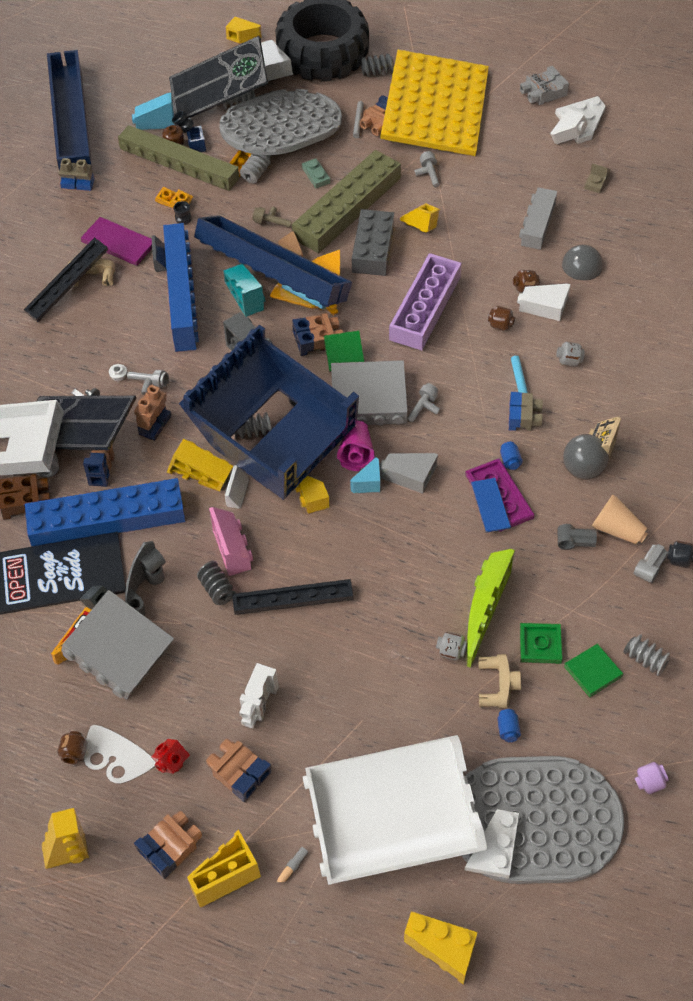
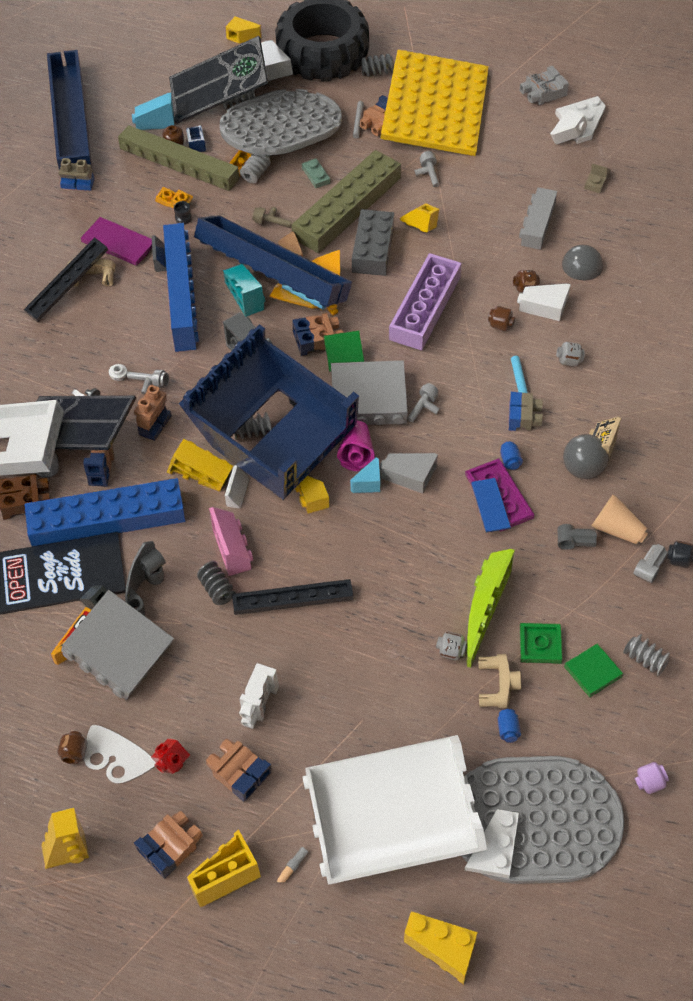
black wheel [172,110,194,133] -> none

